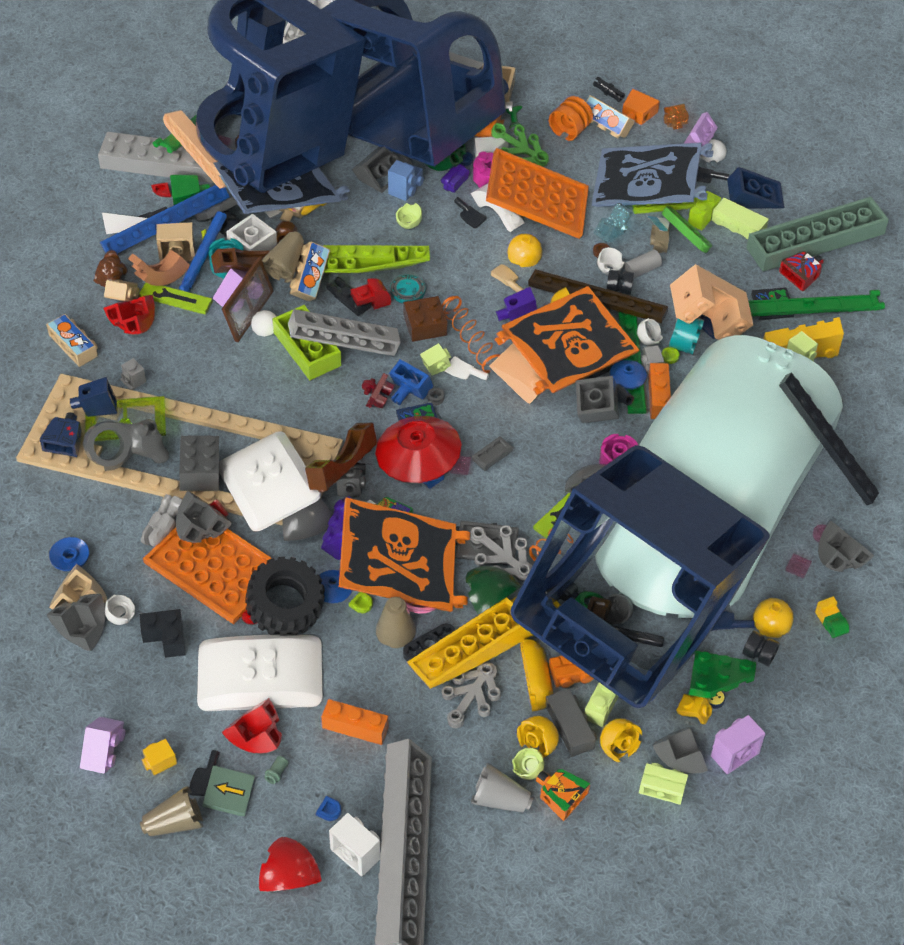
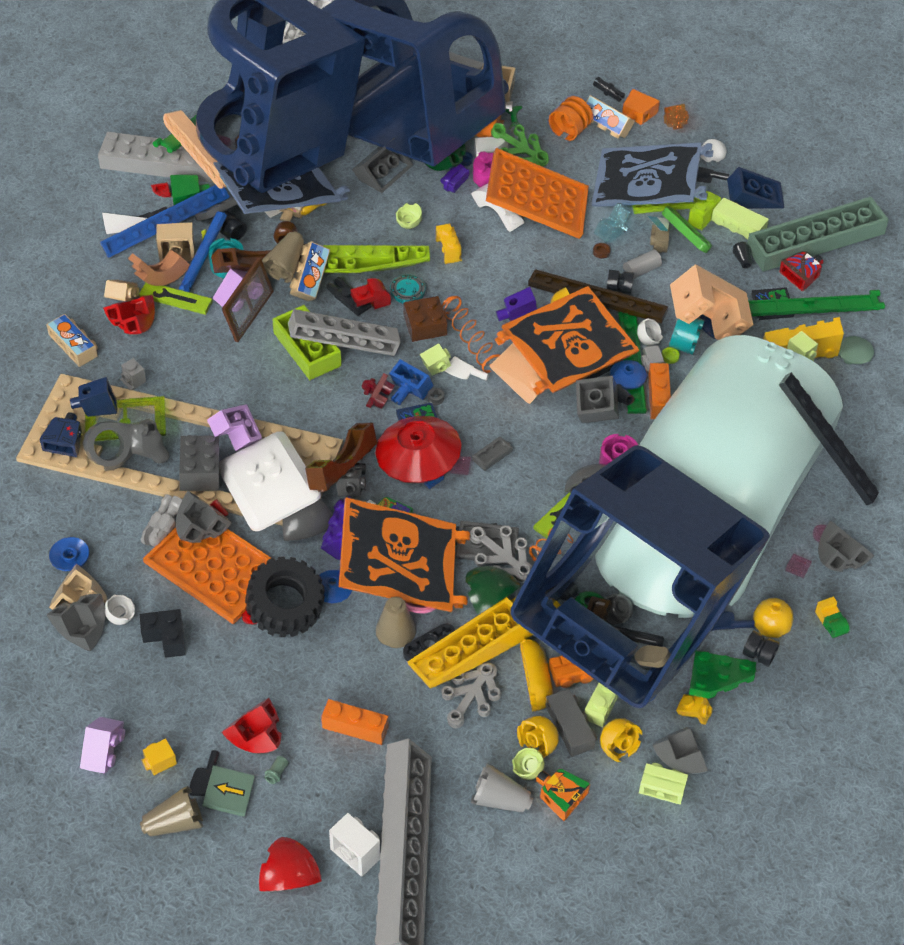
reddish brown hair [93,250,128,287] -> none
white wedge [197,635,323,711] -> none
white brick [226,214,277,251] -> none
white hair [251,310,276,337] -> none
blue tile [316,796,341,821] -> none
lime tile [349,592,373,613] -> none
medium blue brick [388,160,424,201] -> none
black piece [454,197,487,228] -> none
tan piece [491,264,524,292] -> none
yellow cylinder [507,234,542,267] -> none
white hair [597,247,624,275] -> none
lavender bracket [684,112,718,146] -> none
light yellow tile [707,691,725,709] -> none
lavender brick [711,715,765,774] -> none
none -> lavender brick [207,404,262,451]
none -> yellow window [436,223,462,264]
none -> dark tan tile [635,645,671,668]
none -> black cone [733,242,752,268]
none -> sand green dish [839,336,874,364]

